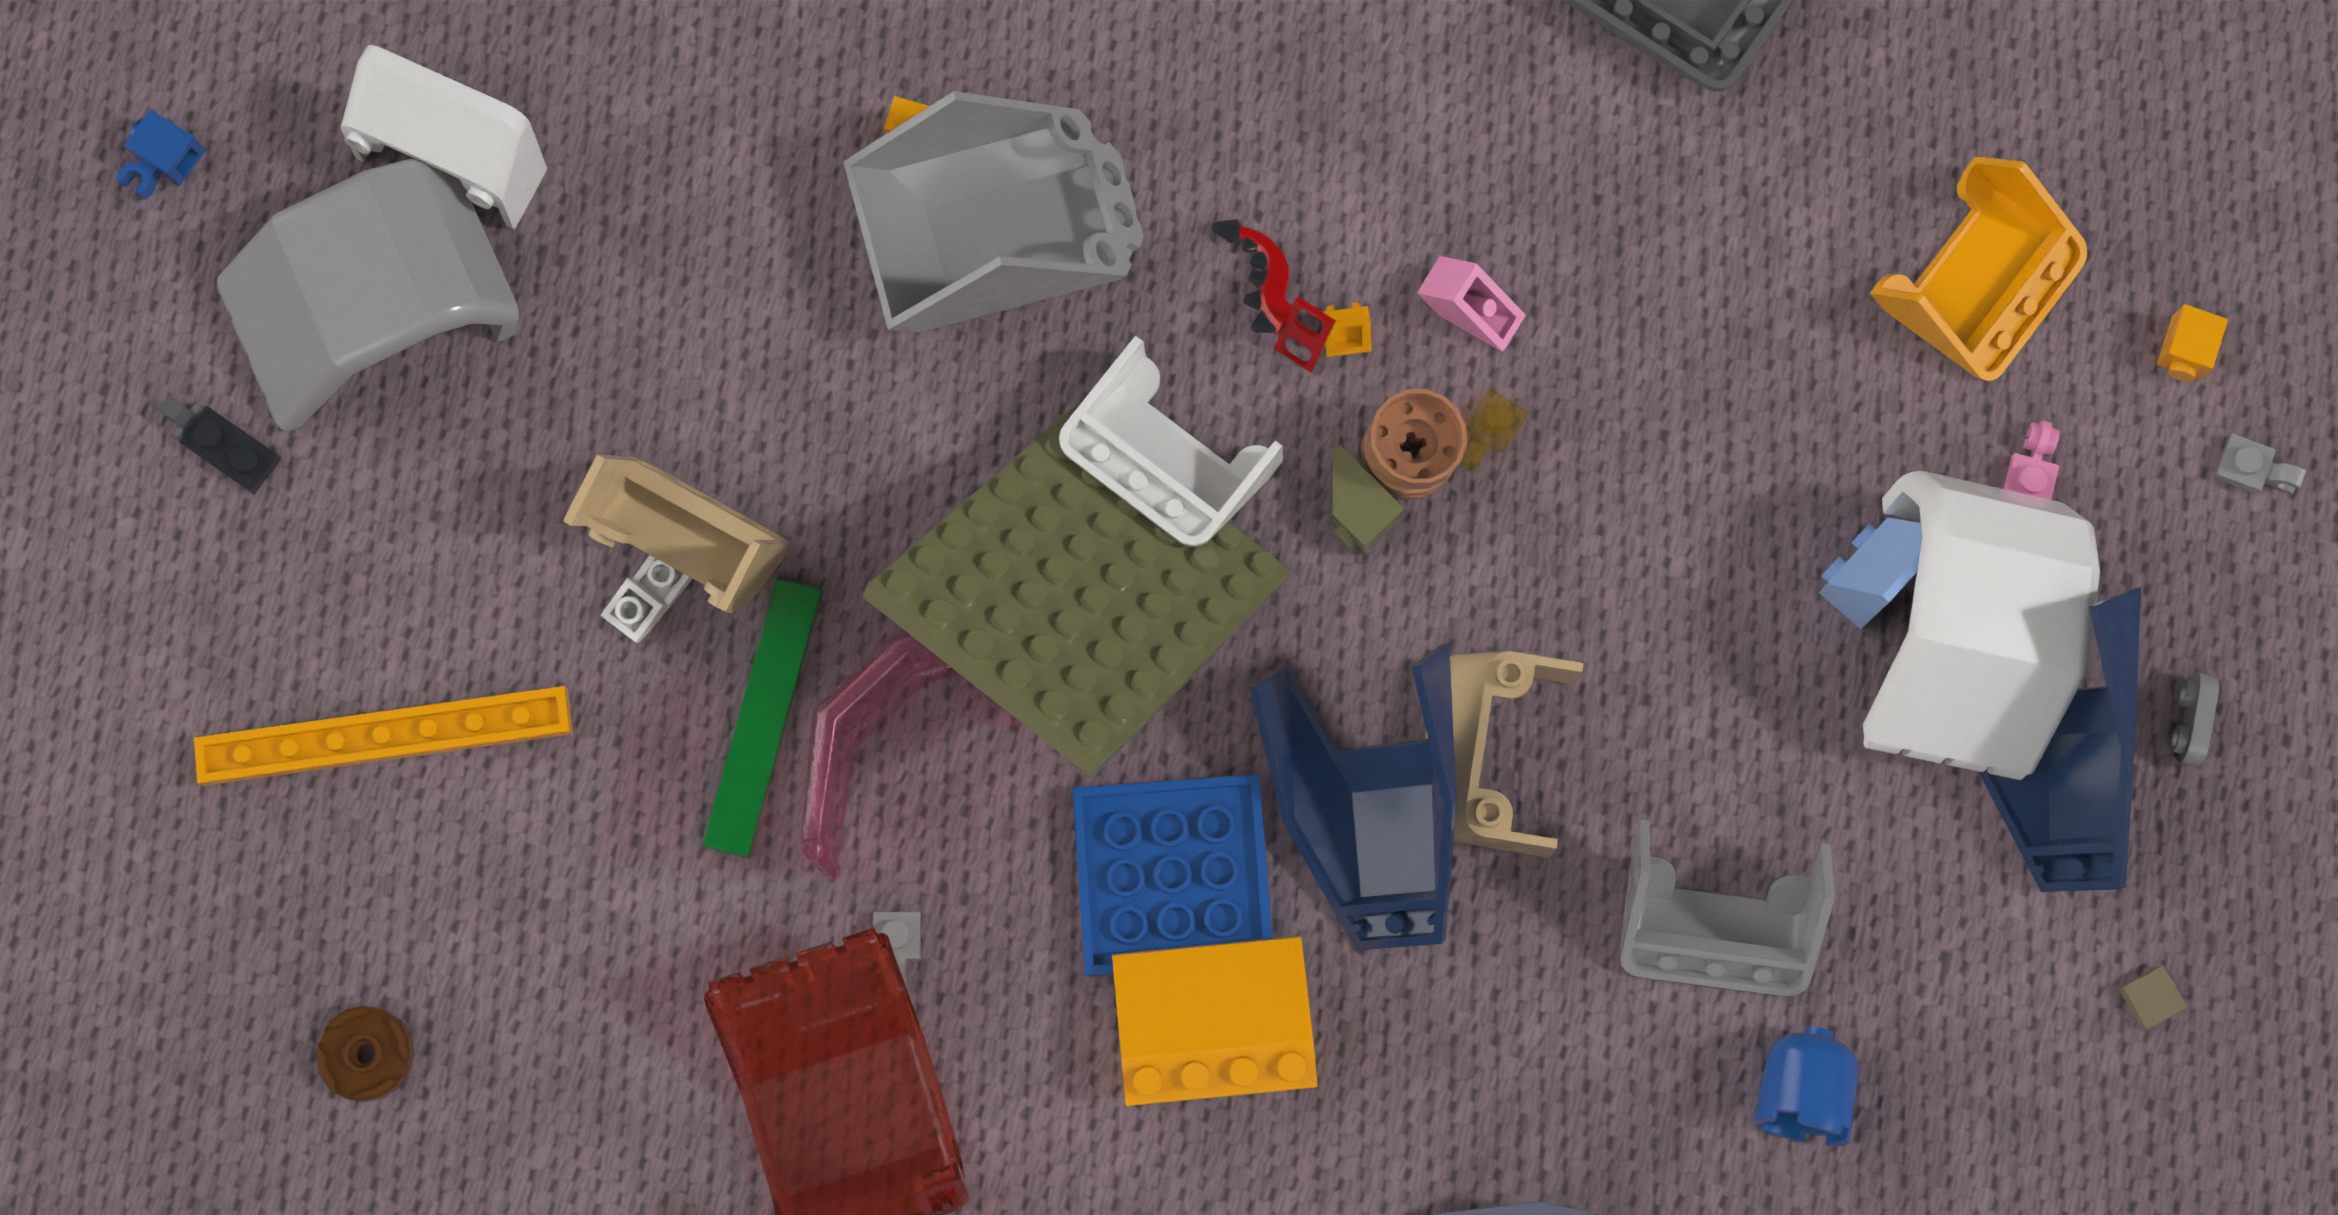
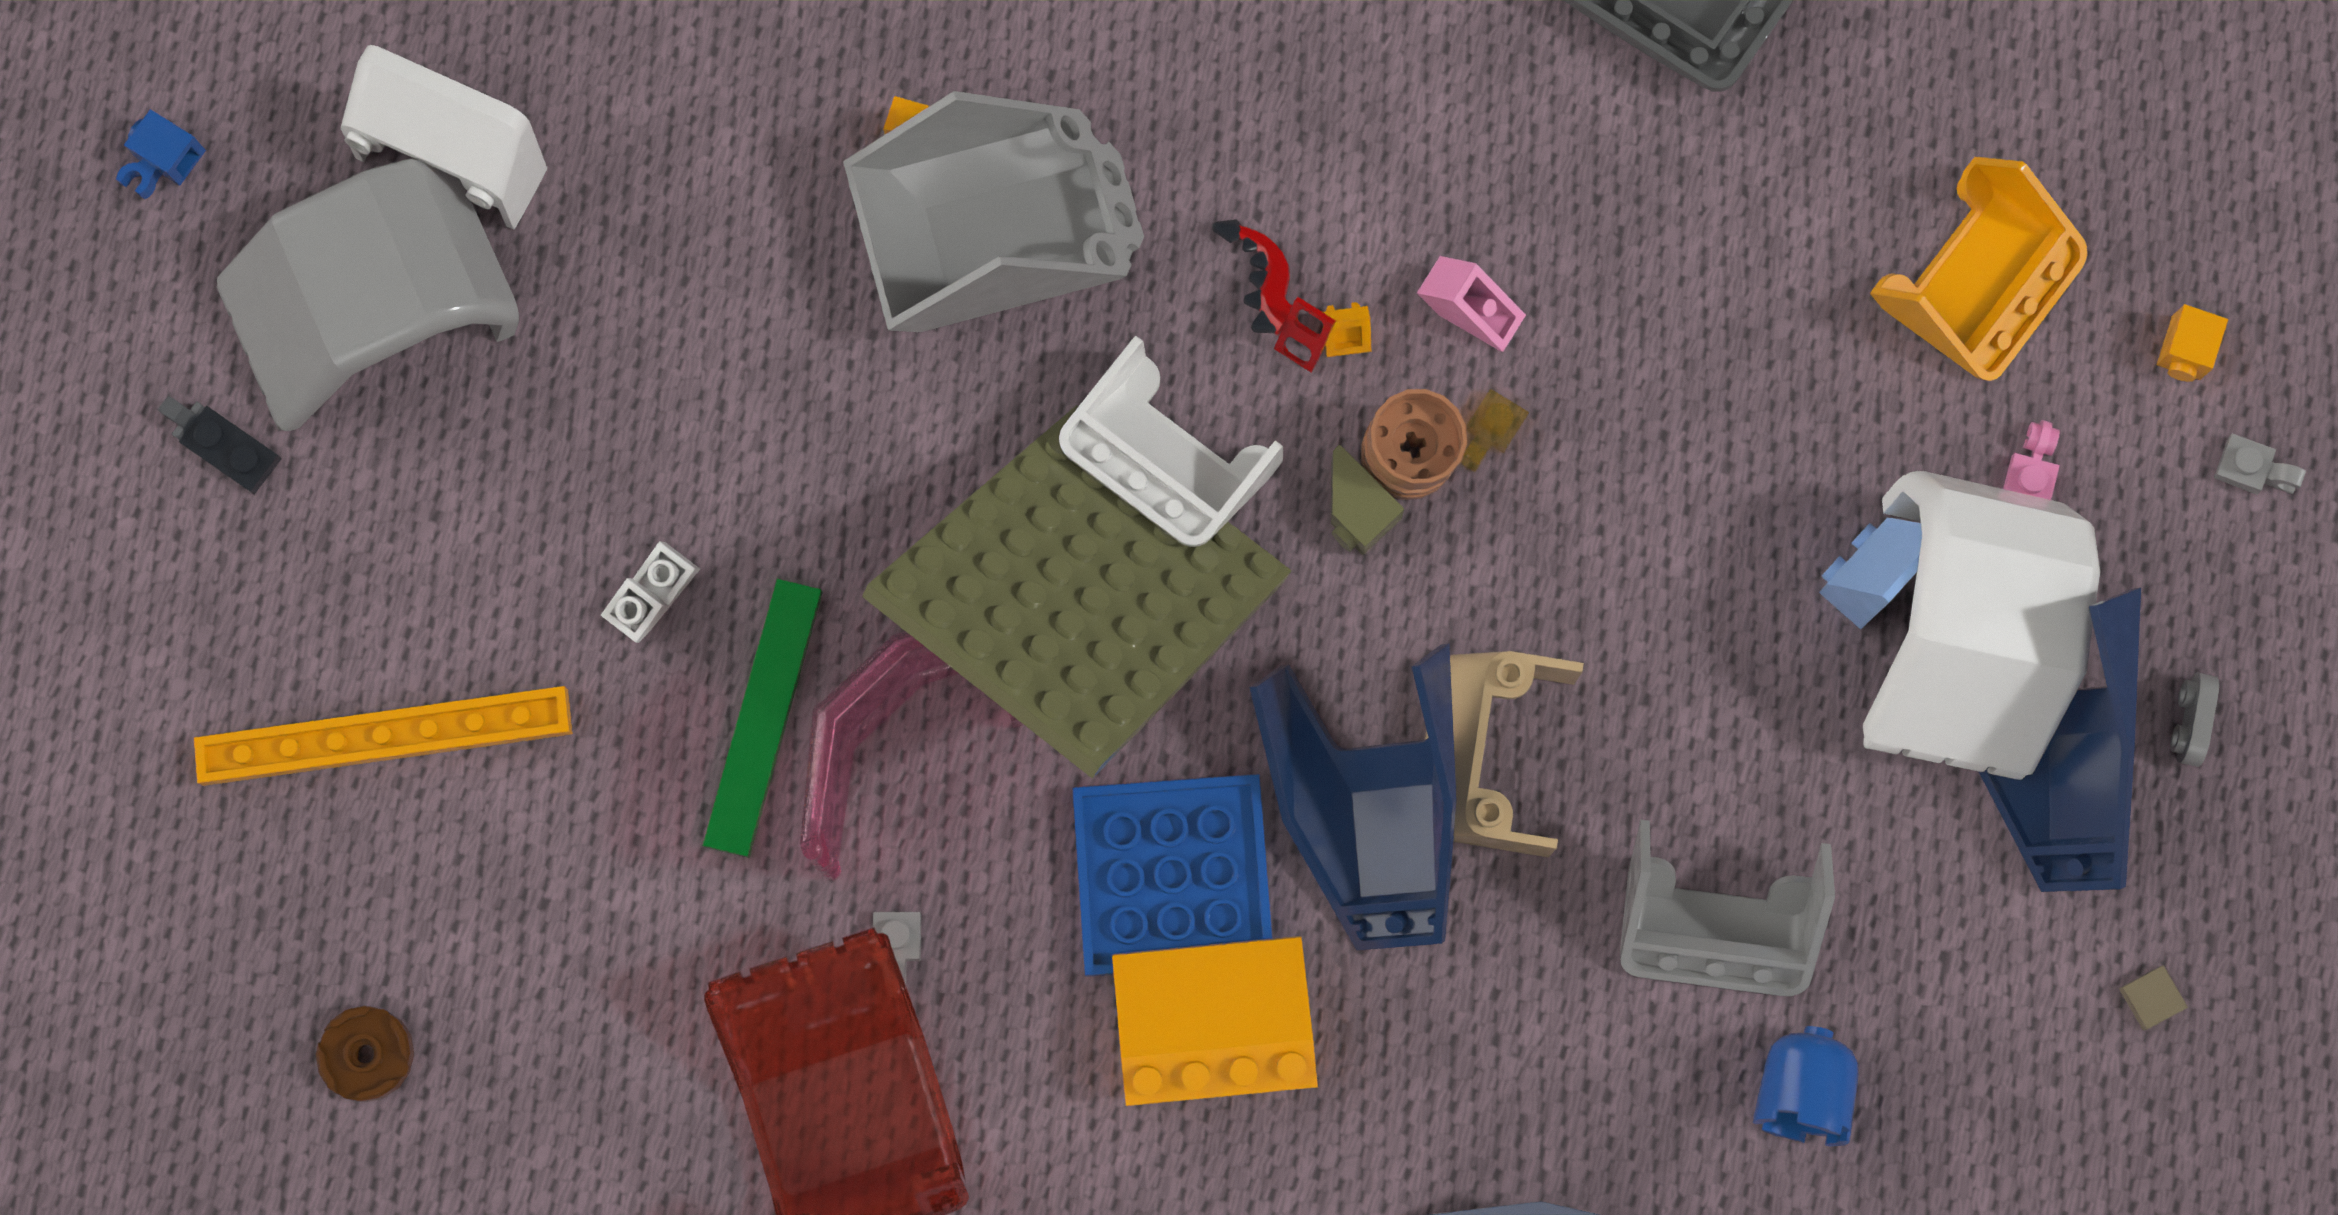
tan windscreen [563,454,791,614] -> none

